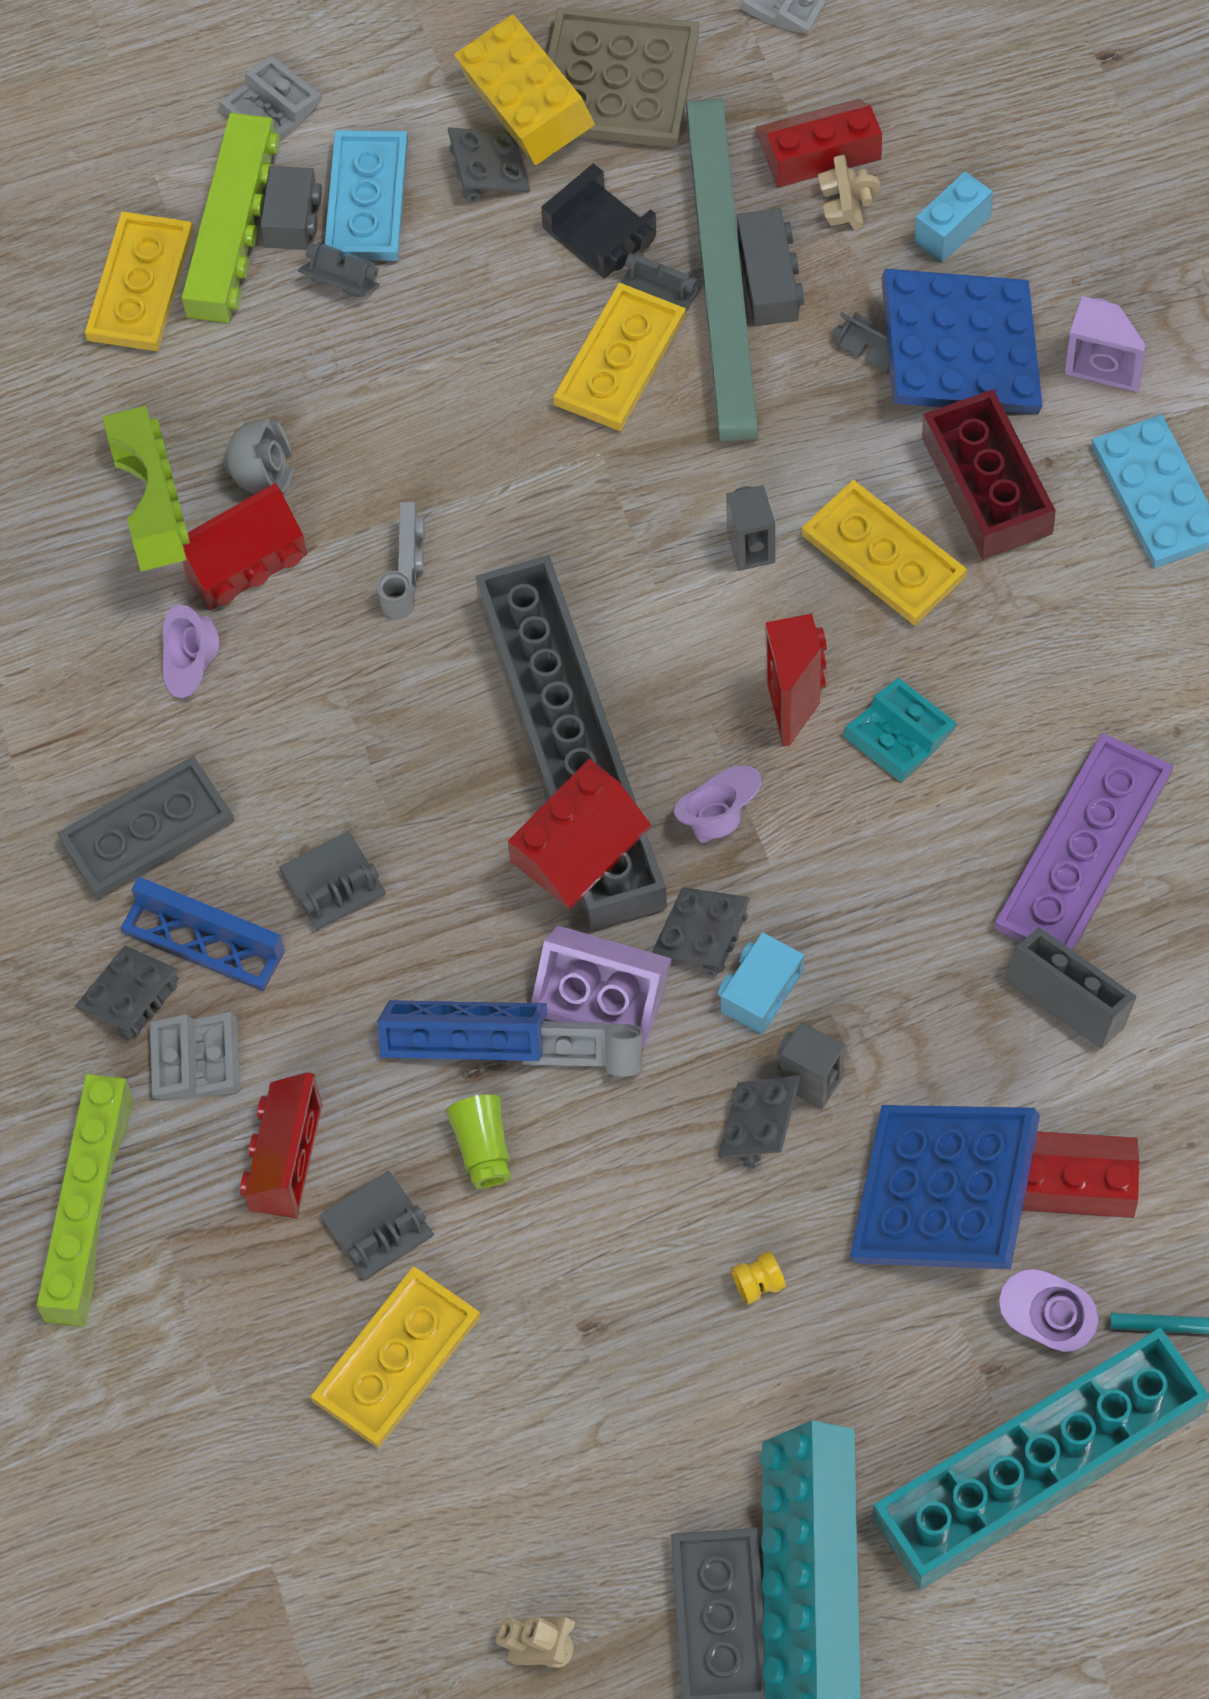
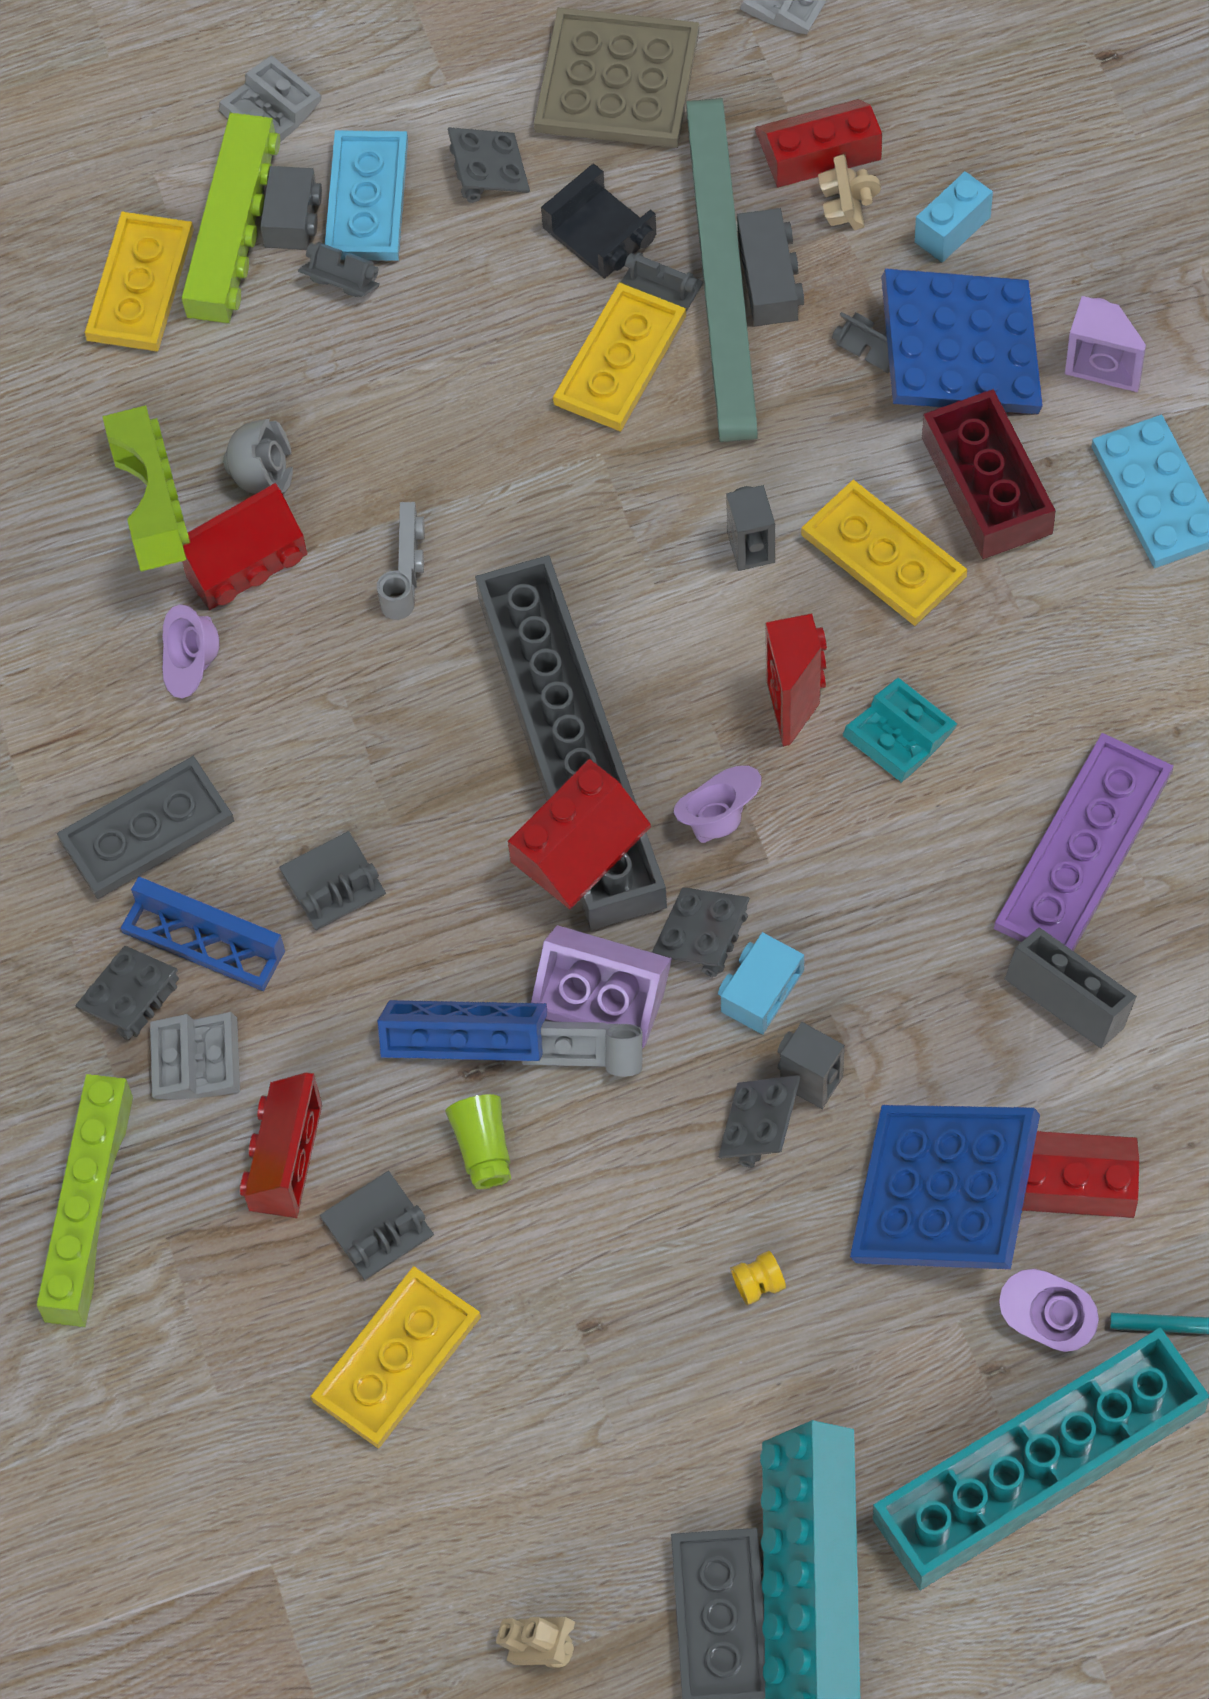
yellow brick [453,14,595,166] -> none

